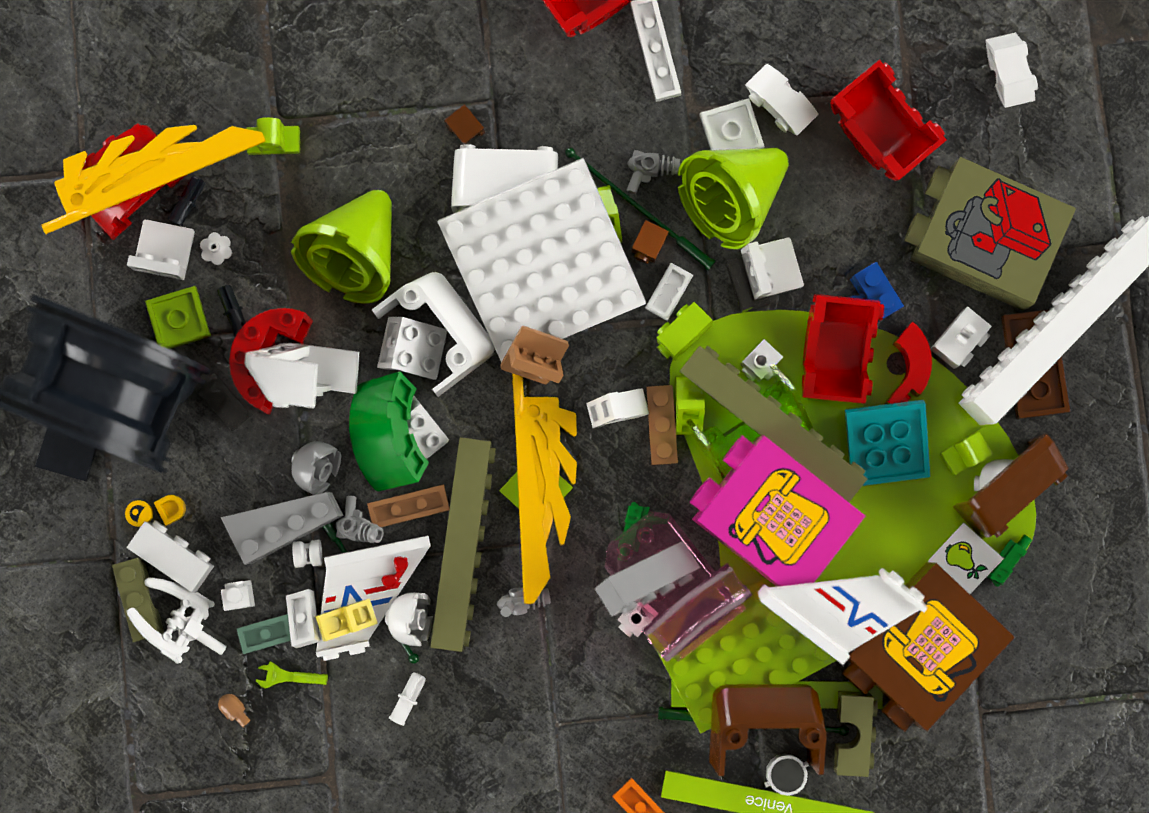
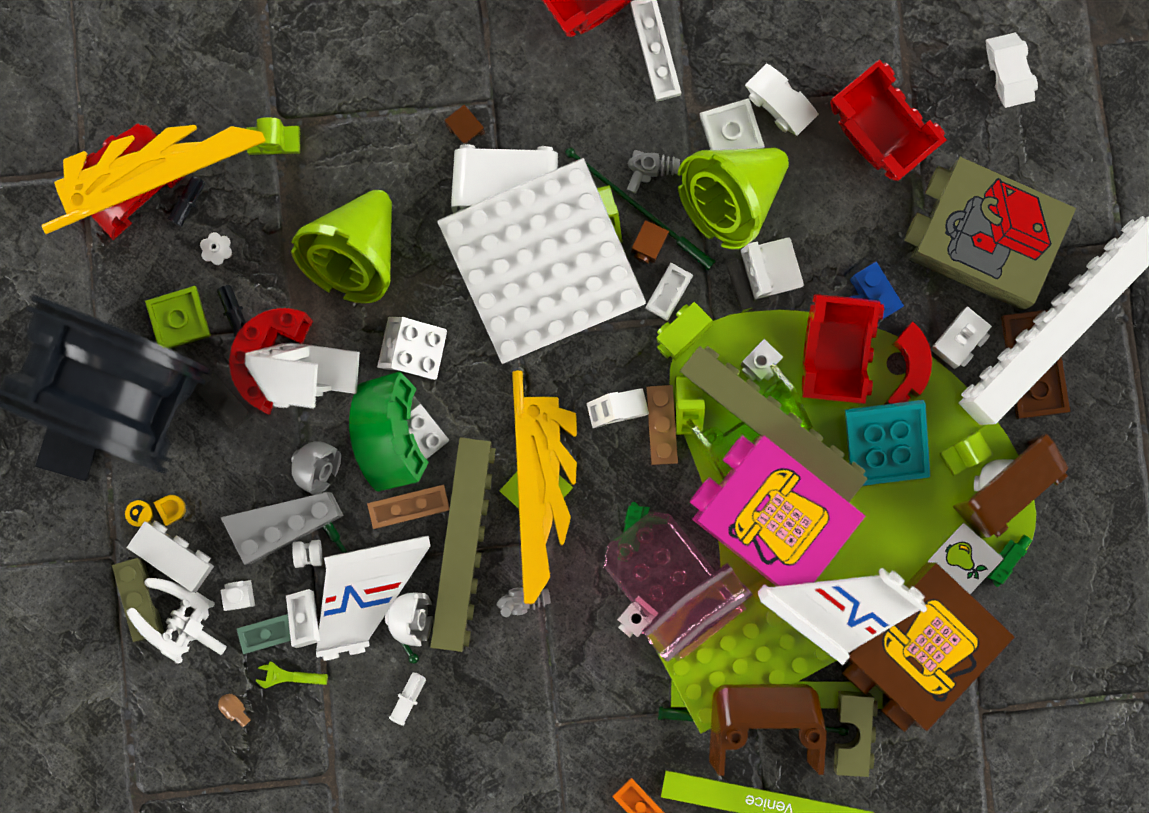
white bracket [127,220,195,280] -> none
light yellow slope [315,599,378,641] -> none
light grey piece [336,496,384,543] -> none
white windscreen [372,272,495,397] -> none
red piece [381,556,409,590] -> none
medium nougat bracket [500,326,569,384] -> none
light grey brick [595,541,700,616] -> none
pearl dark grey piece [764,753,809,796] -> none

